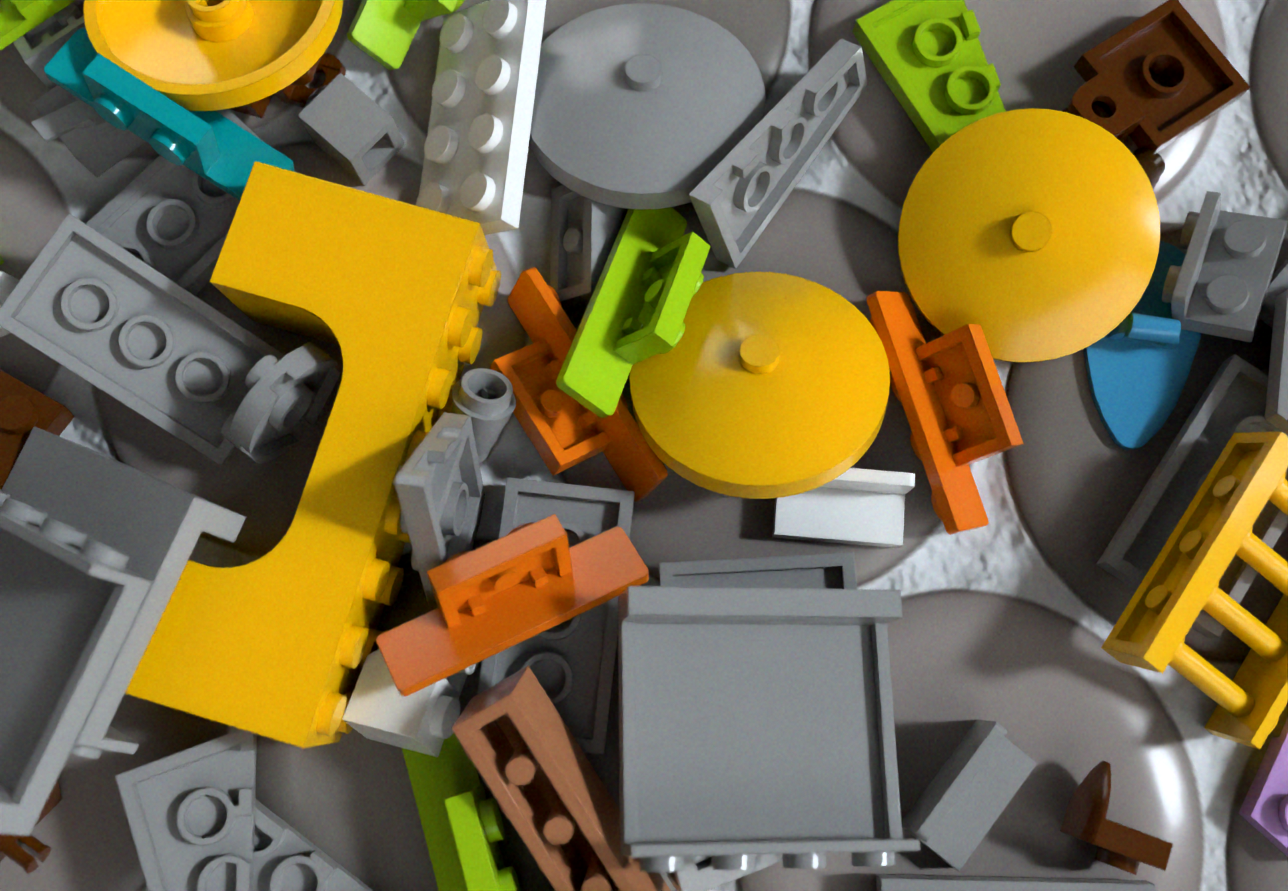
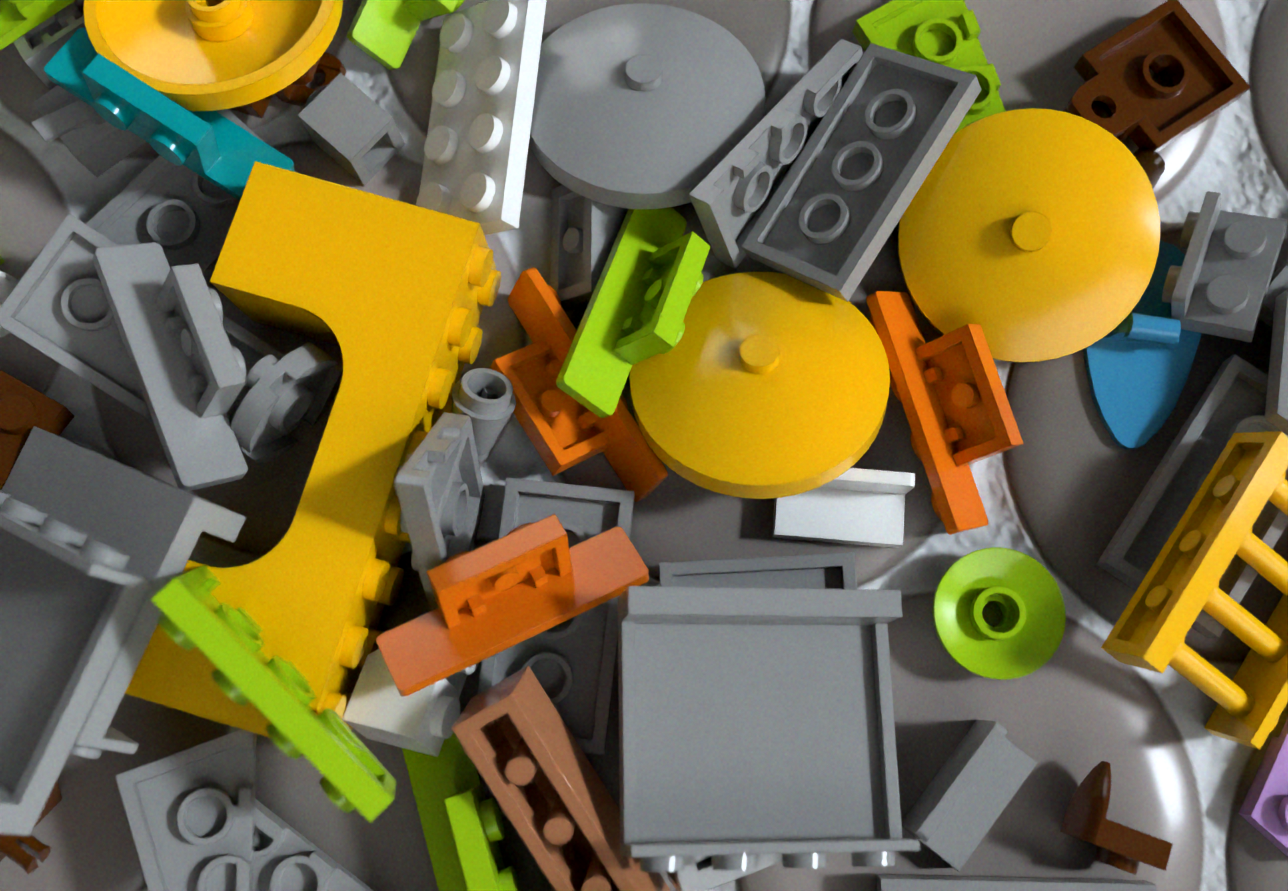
none -> light grey bracket [93,242,248,492]
none -> lime wing [150,565,396,822]
none -> light grey plate [741,43,981,302]
none -> lime dish [932,547,1066,680]

